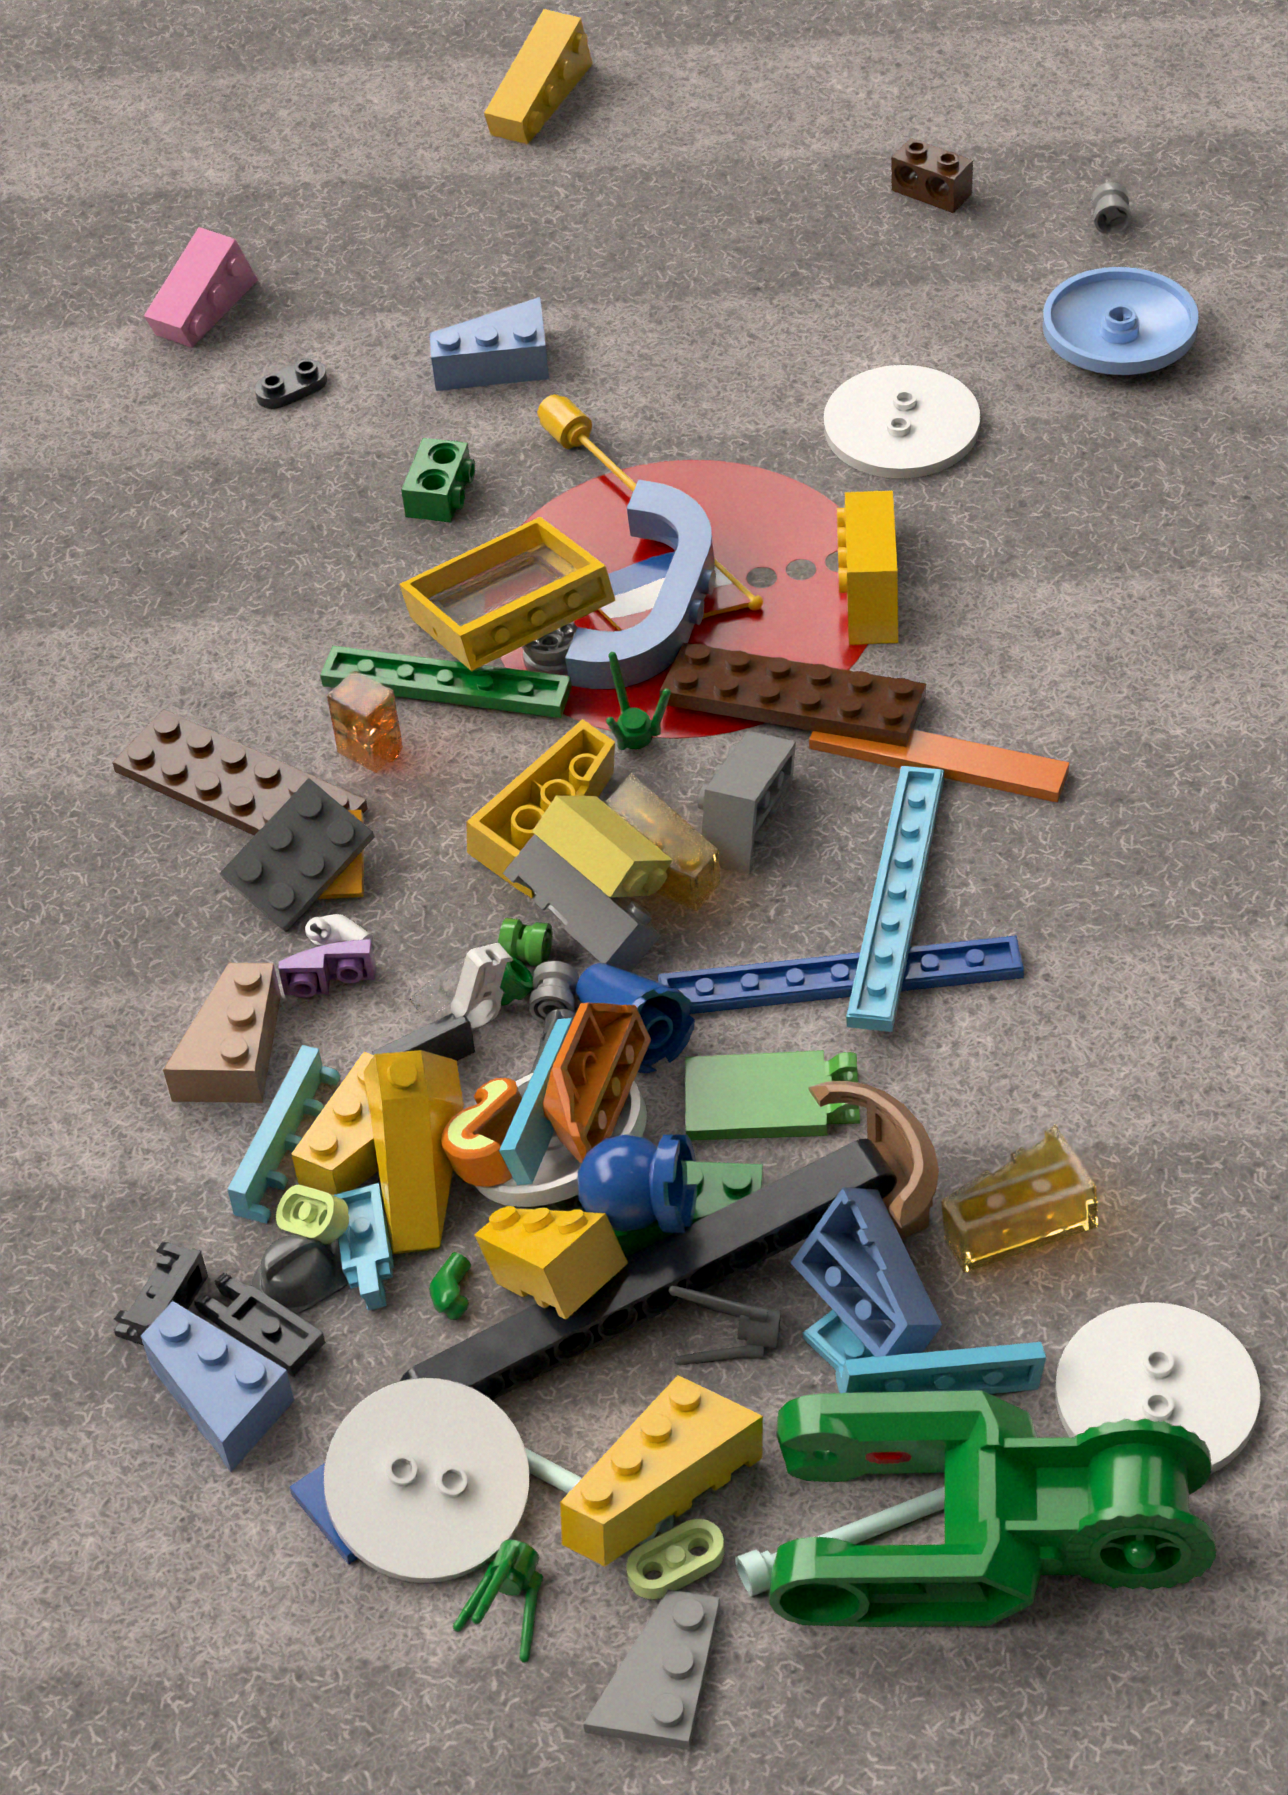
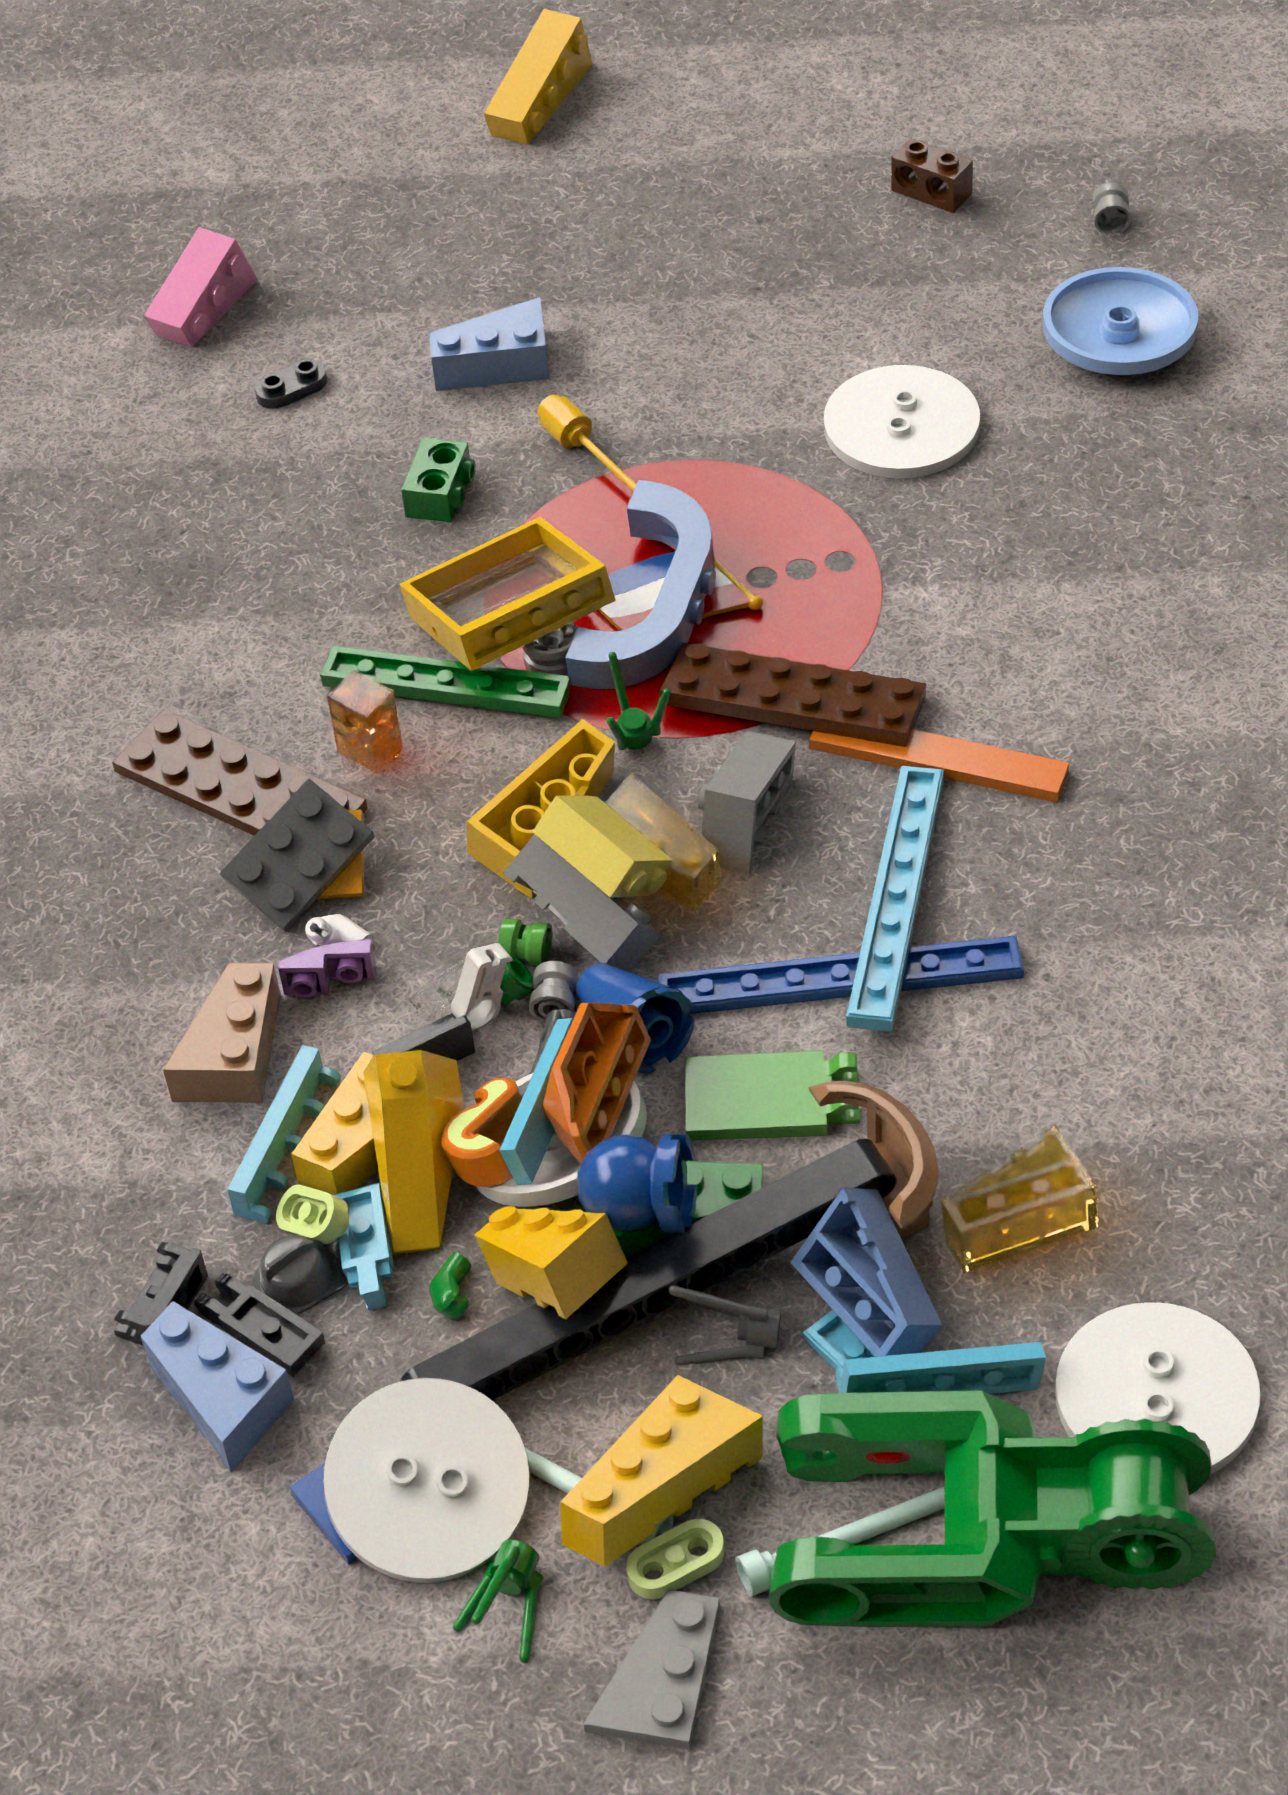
yellow wedge [837,491,899,645] -> none

